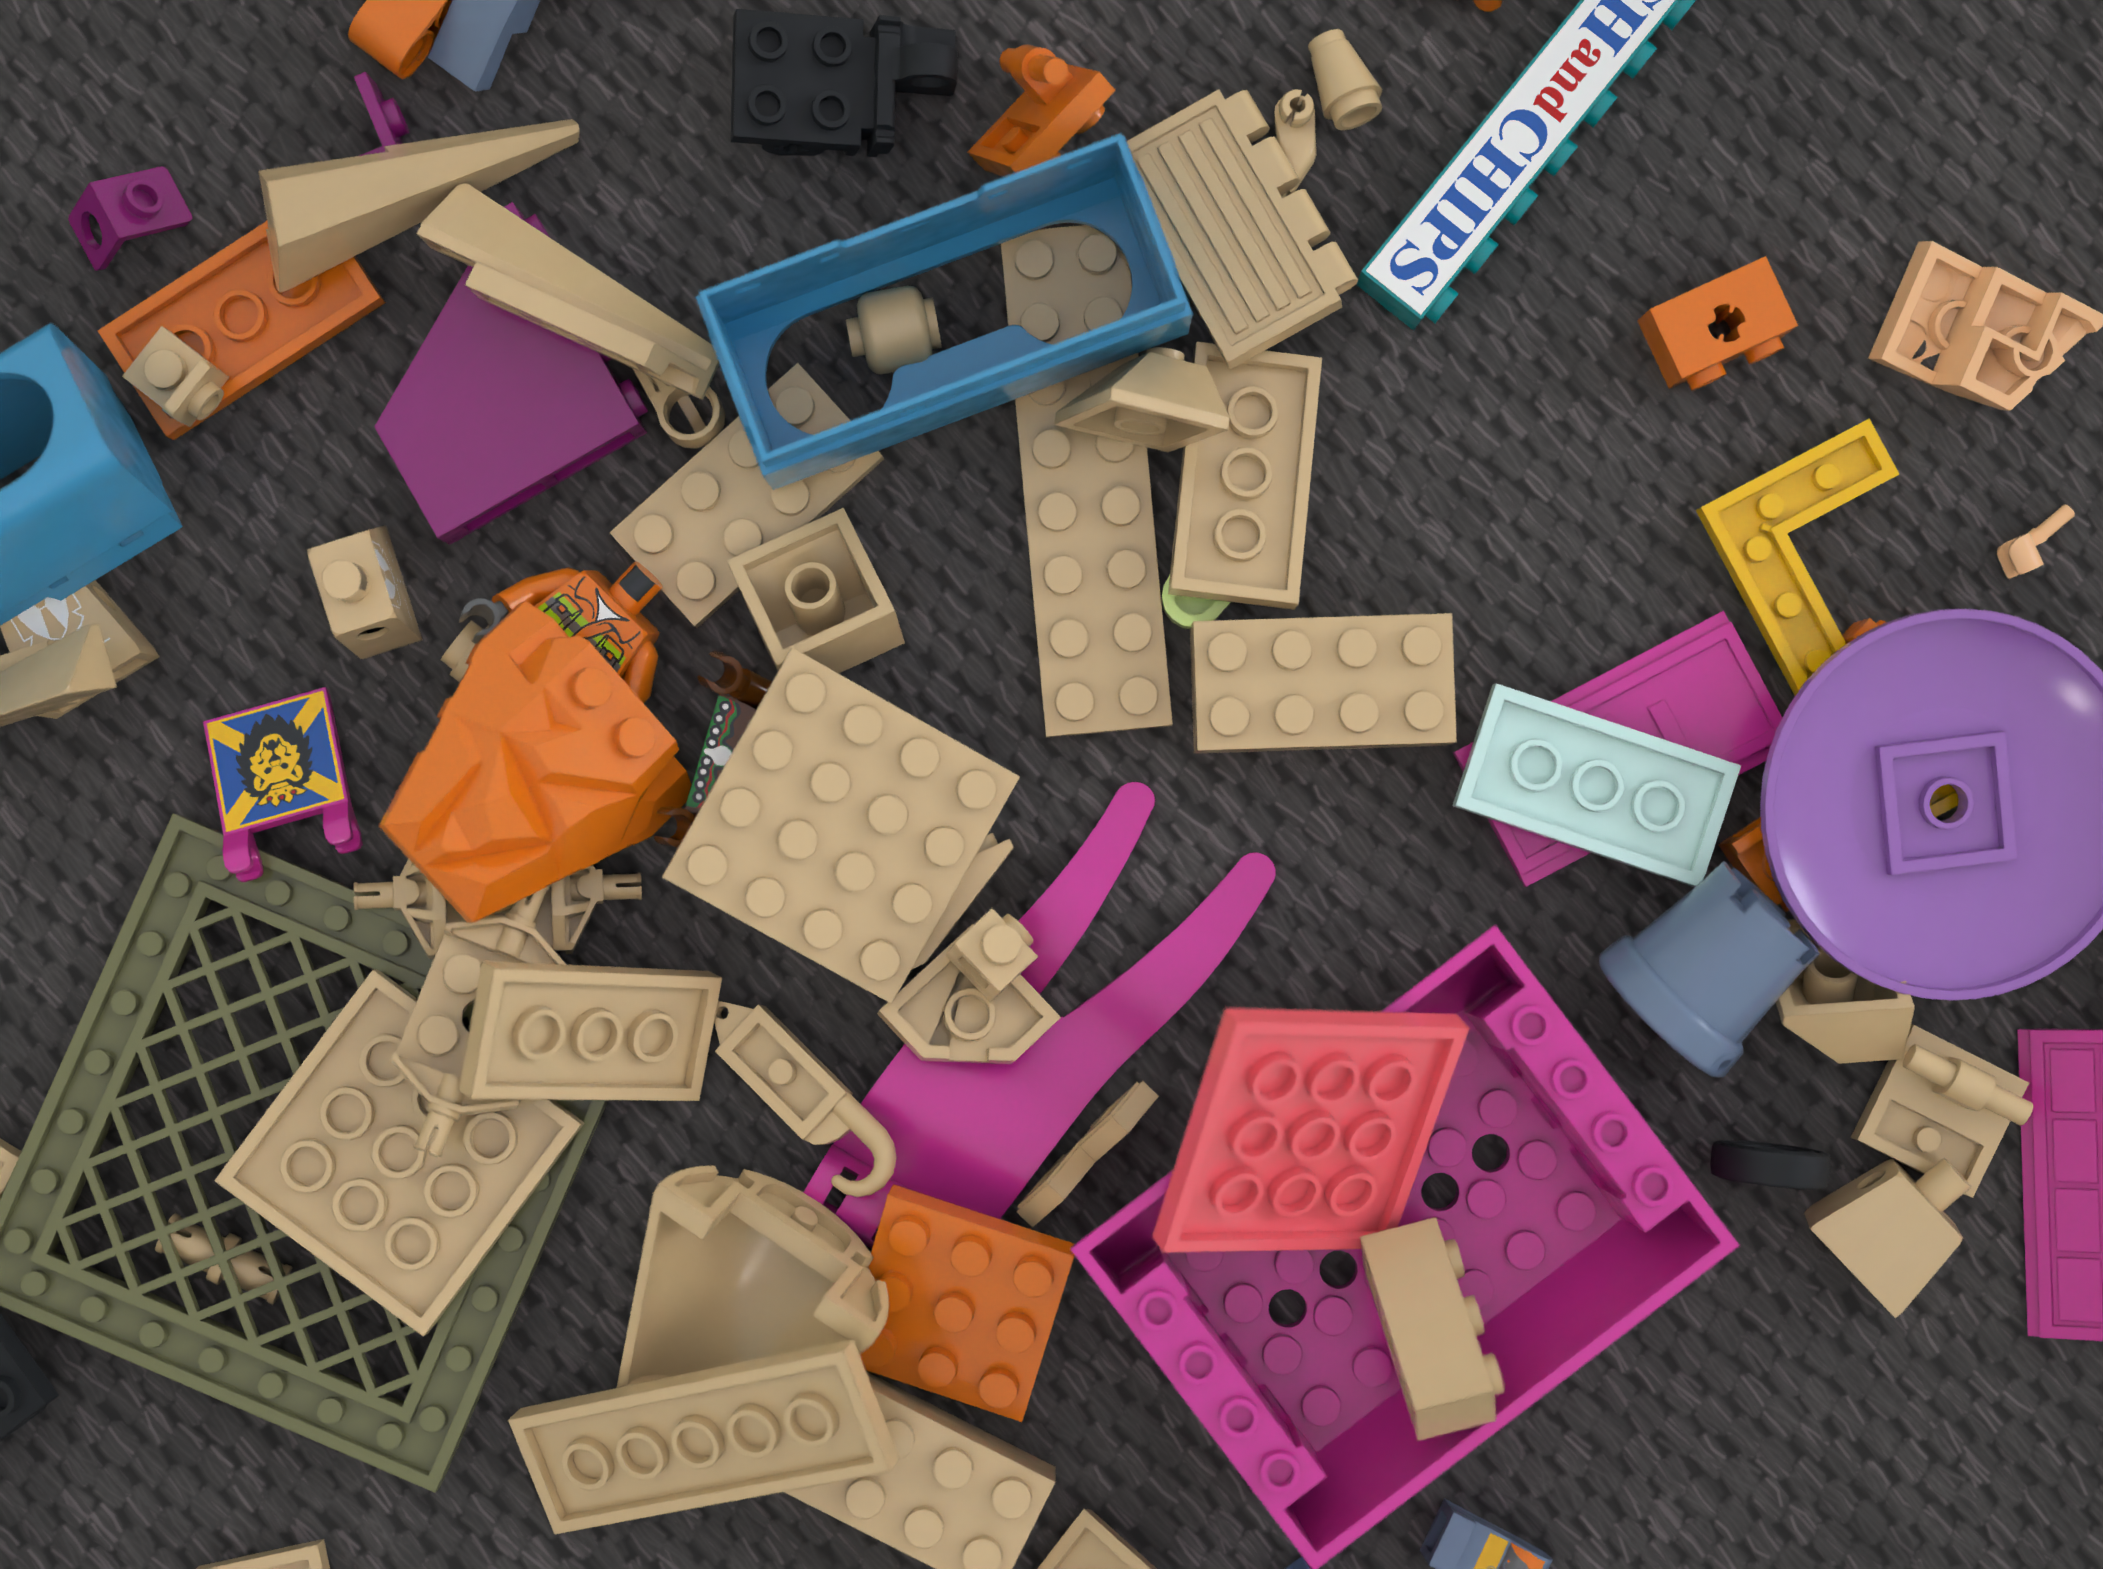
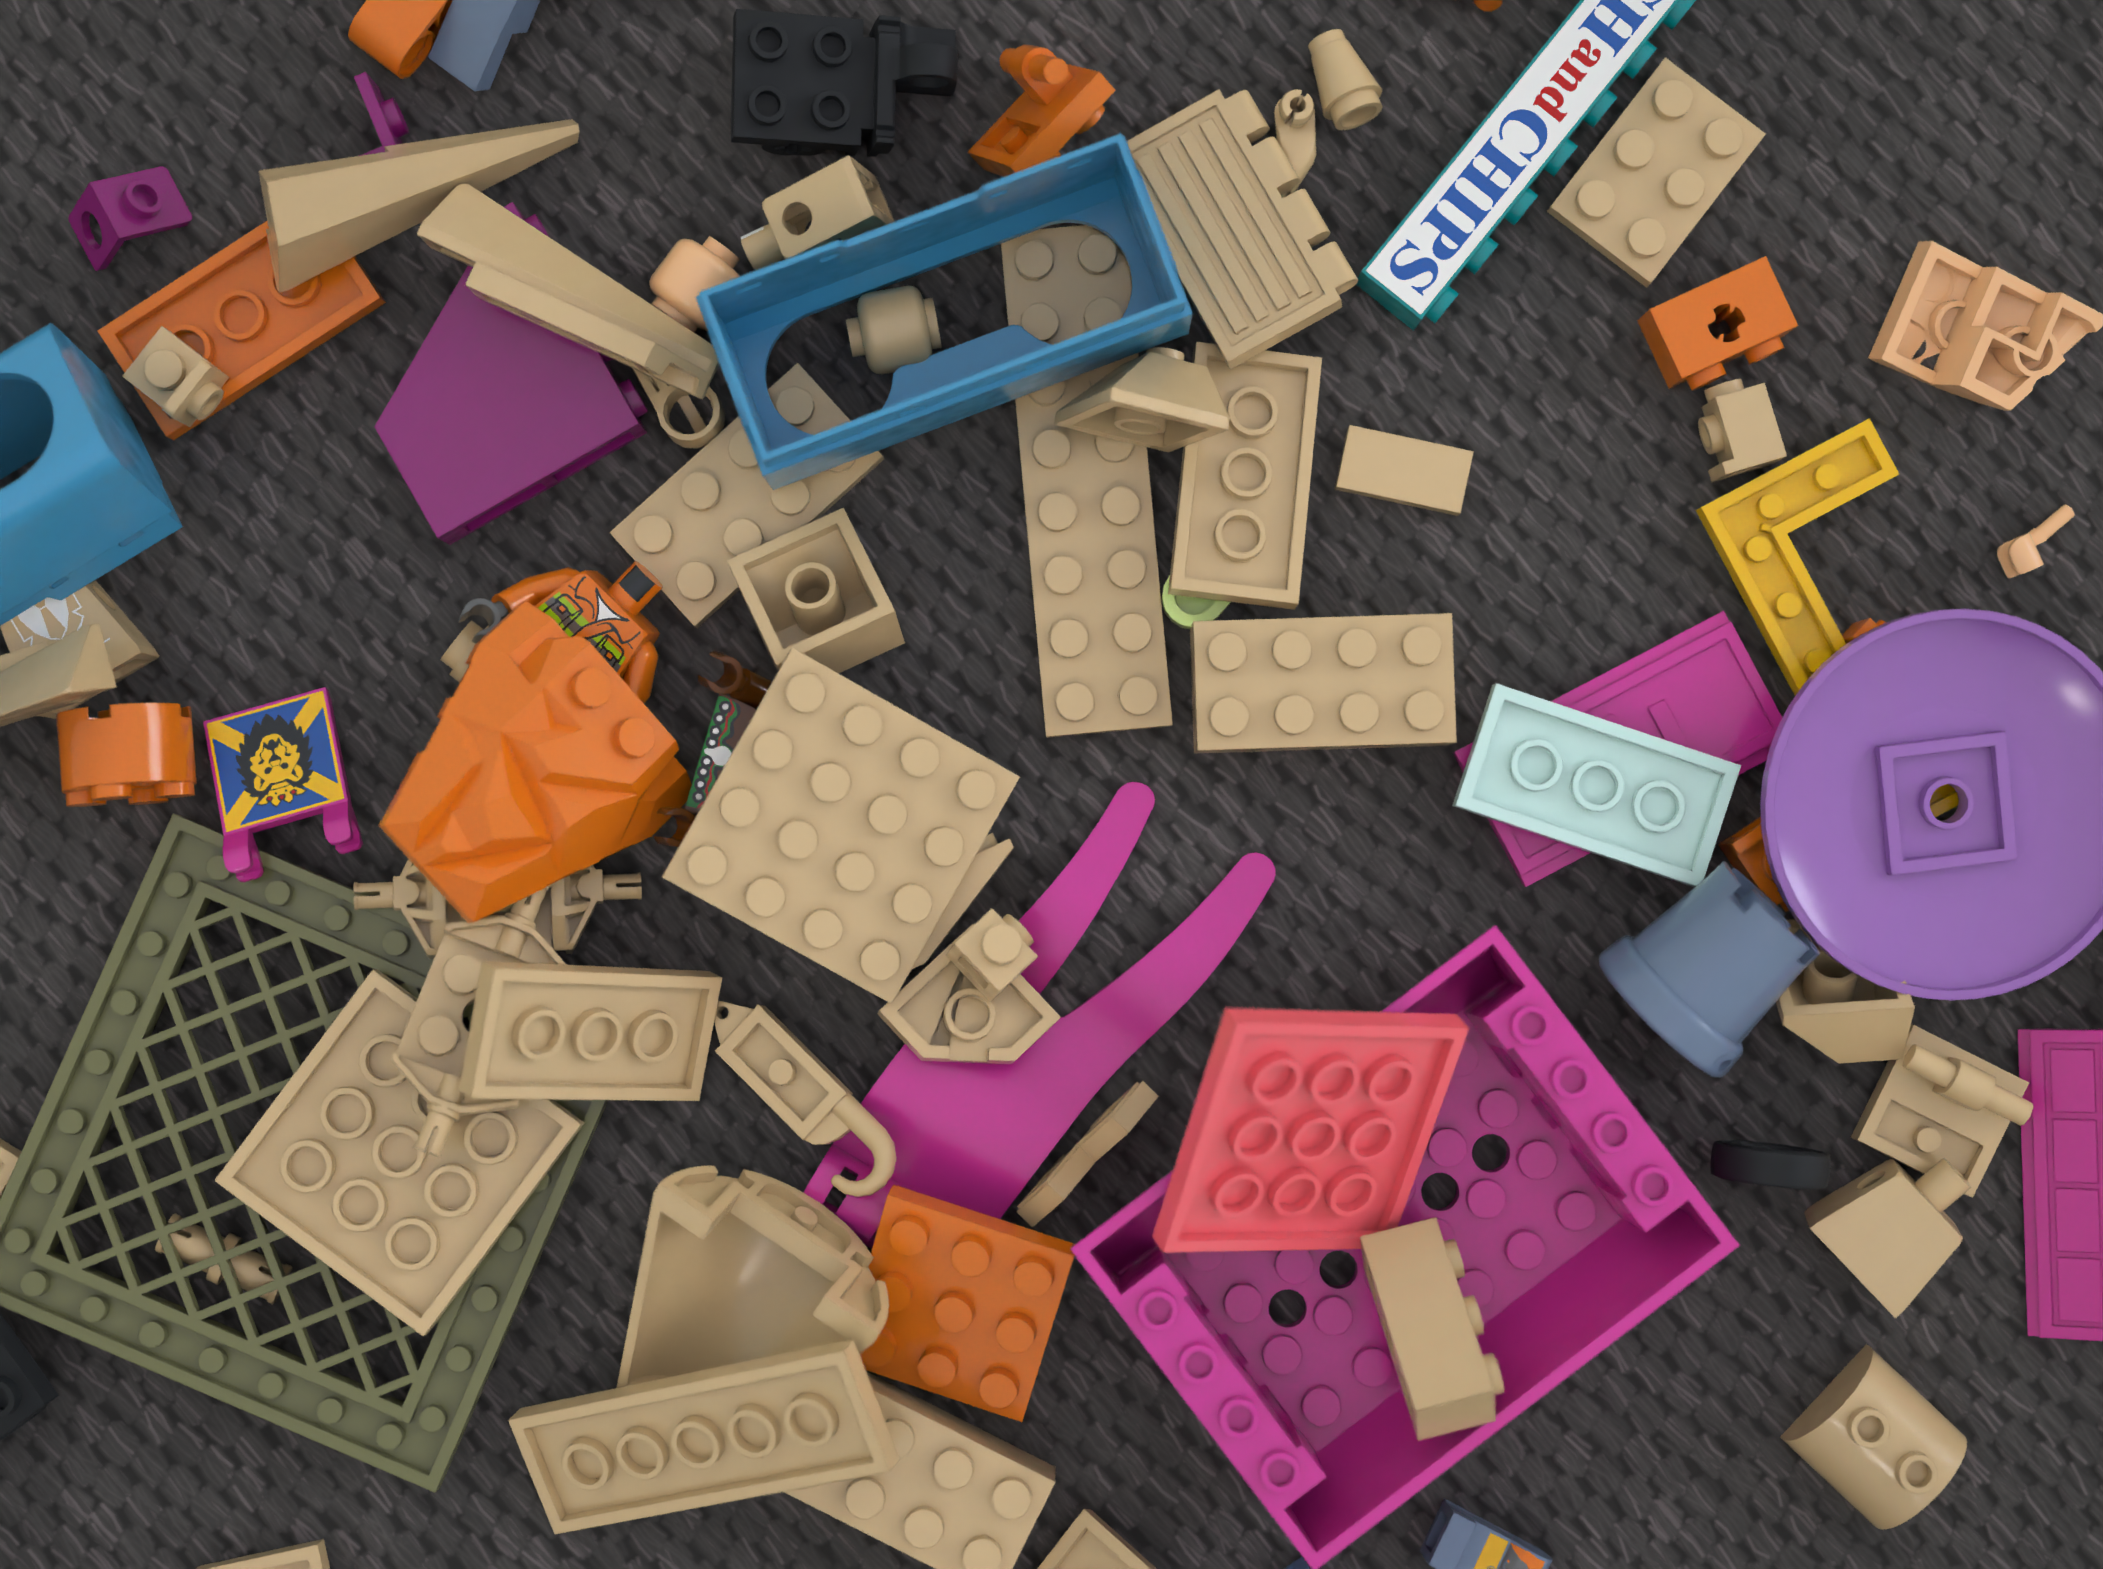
tan torso [307,526,422,659] -> none
none -> orange brick [56,703,197,807]
none -> light nougat head [649,236,740,332]
none -> tan torso [741,155,895,270]
none -> tan tile [1334,425,1474,516]
none -> tan plate [1547,57,1766,288]
none -> tan brick [1698,379,1787,482]
none -> tan brick [1780,1344,1967,1529]

